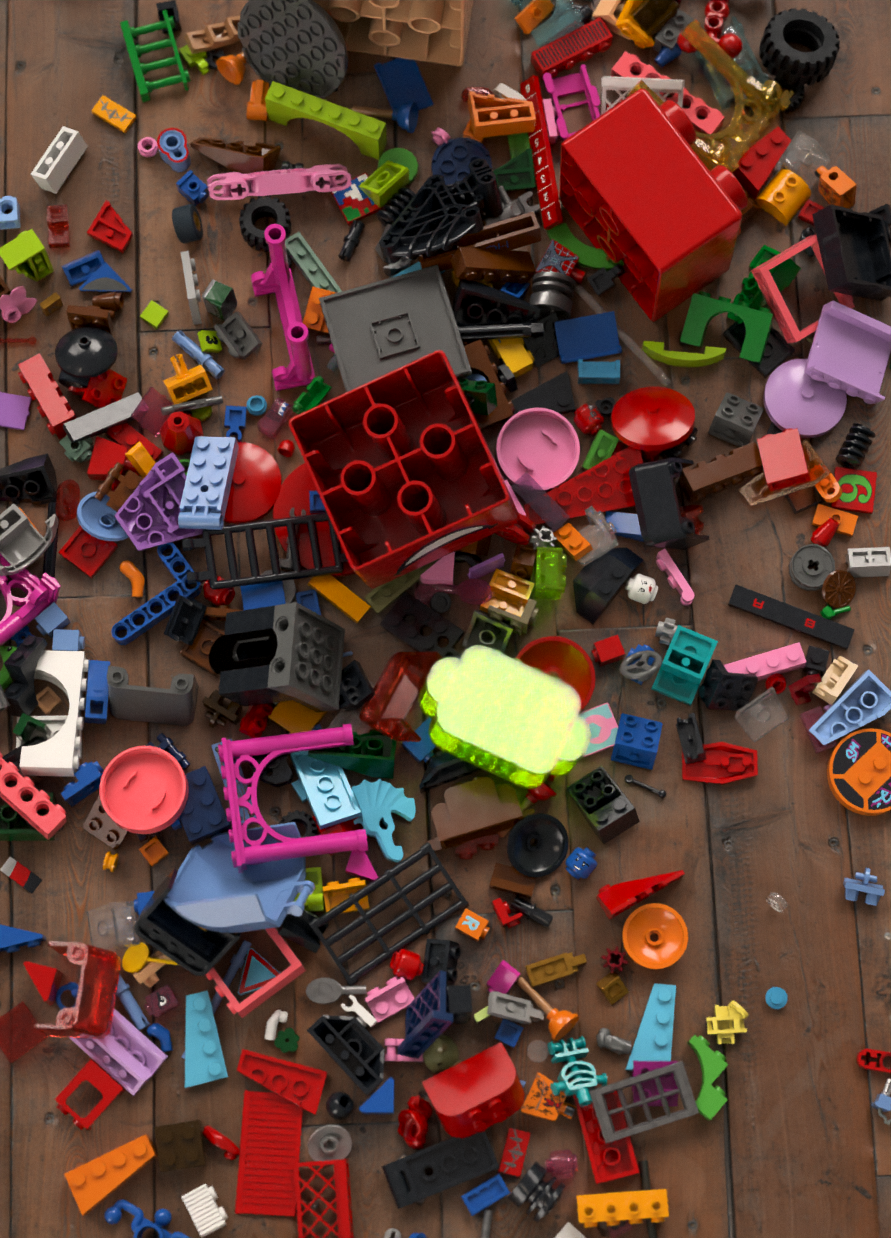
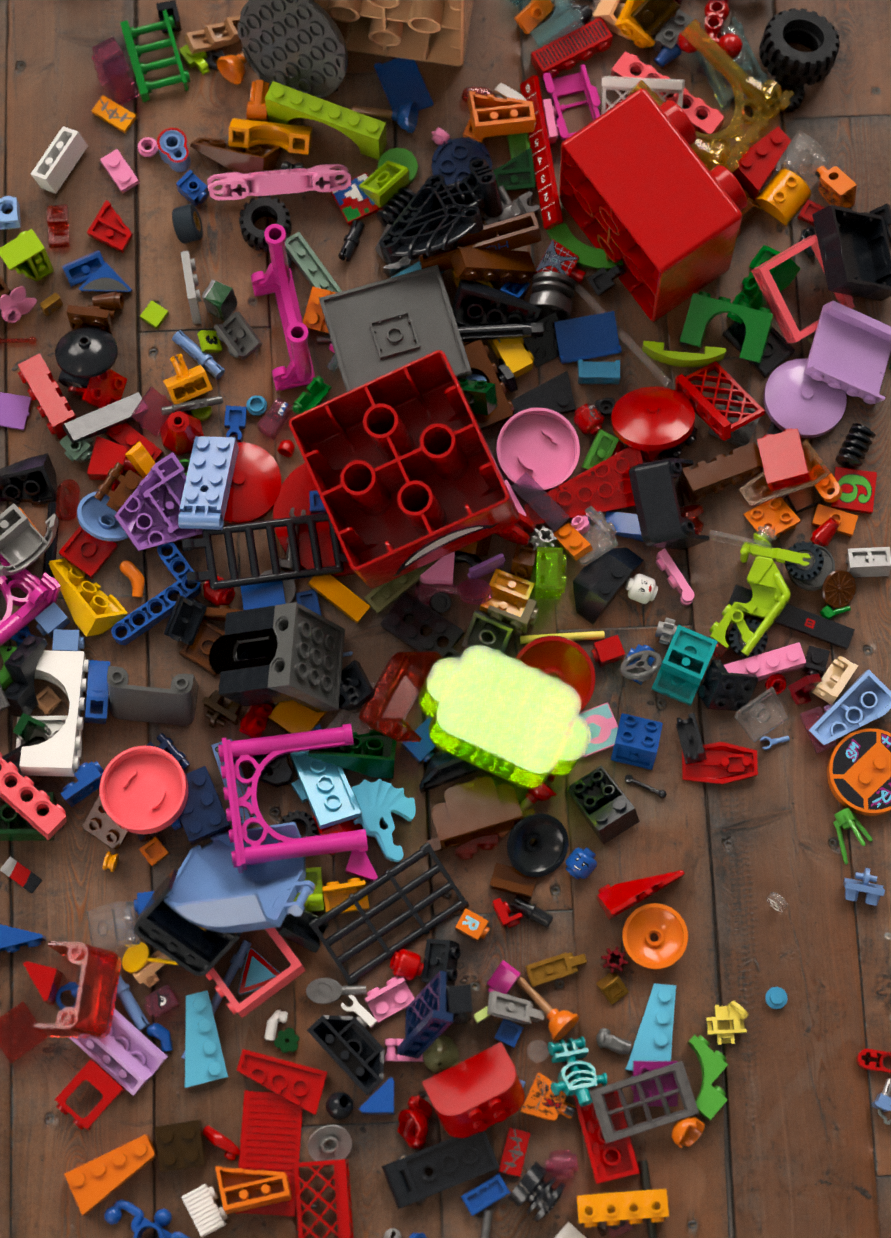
none -> yellow wedge [49,558,128,637]
none -> clear pink wedge [91,37,140,106]
none -> bright pink plate [100,149,139,194]
none -> orange wedge [215,1166,292,1215]
none -> light orange arch [228,118,313,155]
none -> light yellow bar [520,631,605,644]
none -> bright pink plate [571,515,590,534]
none -> orange hair [671,1116,705,1148]
none -> red fence [675,361,765,441]
none -> lime piece [709,525,824,658]
none -> orange hinge [743,494,801,541]
none -> medium blue hand [760,736,790,751]
none -> bright green plant [833,808,873,864]

